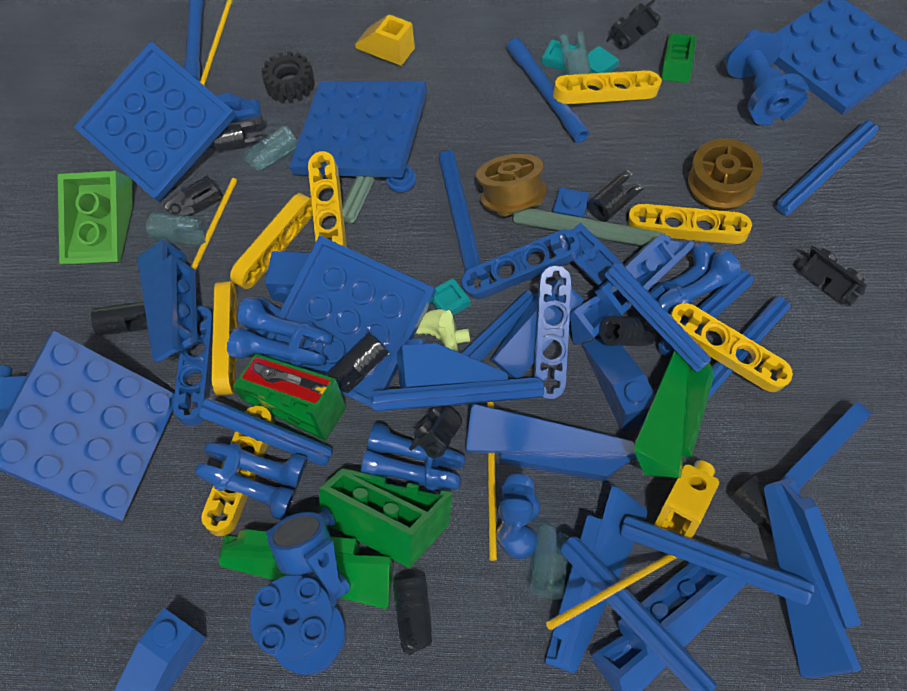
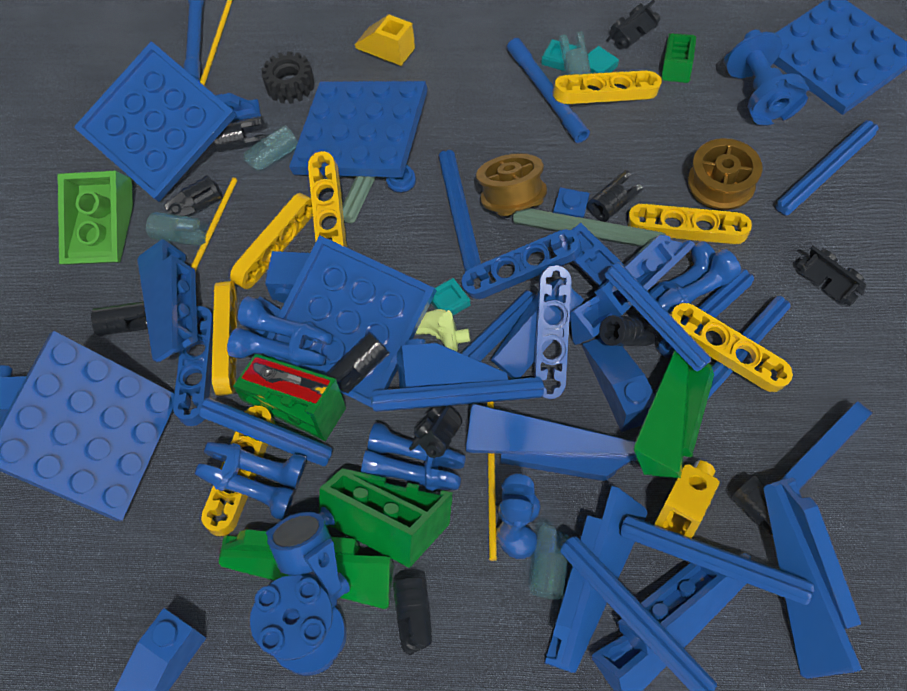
yellow axle [546,554,678,630] -> none

